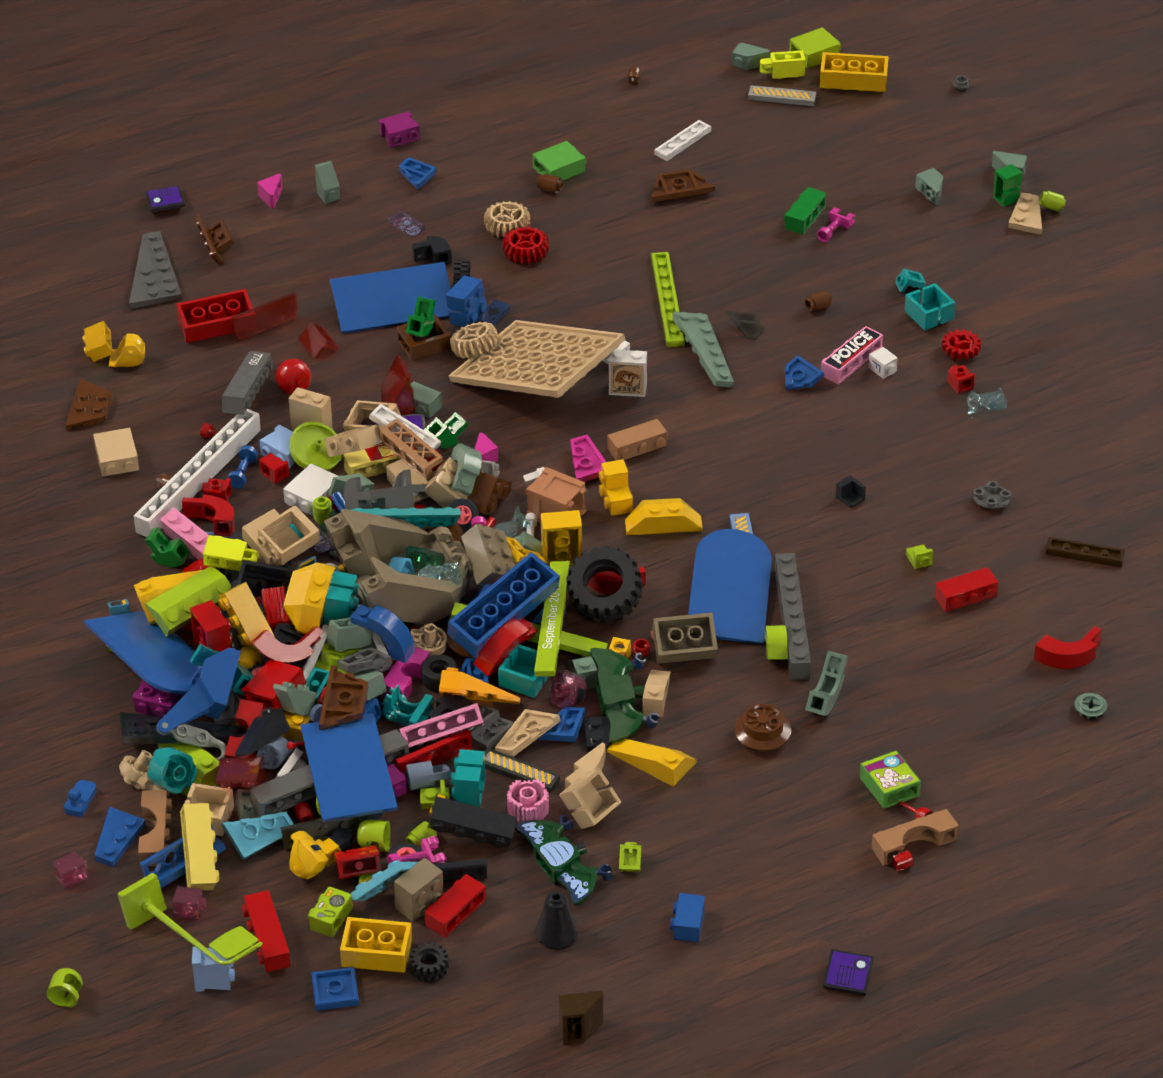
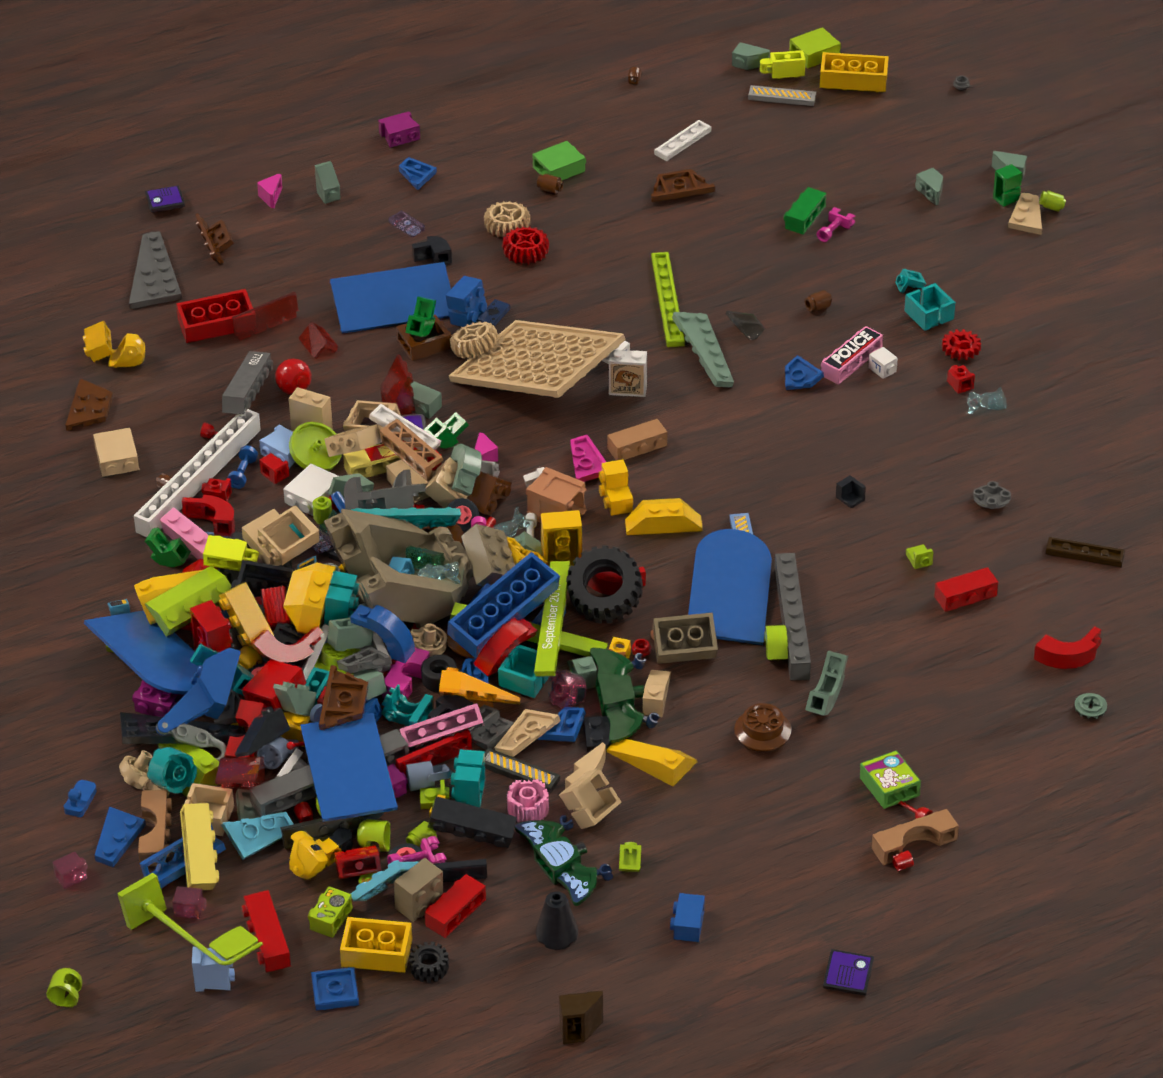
black tyre [453,259,471,287] -> none

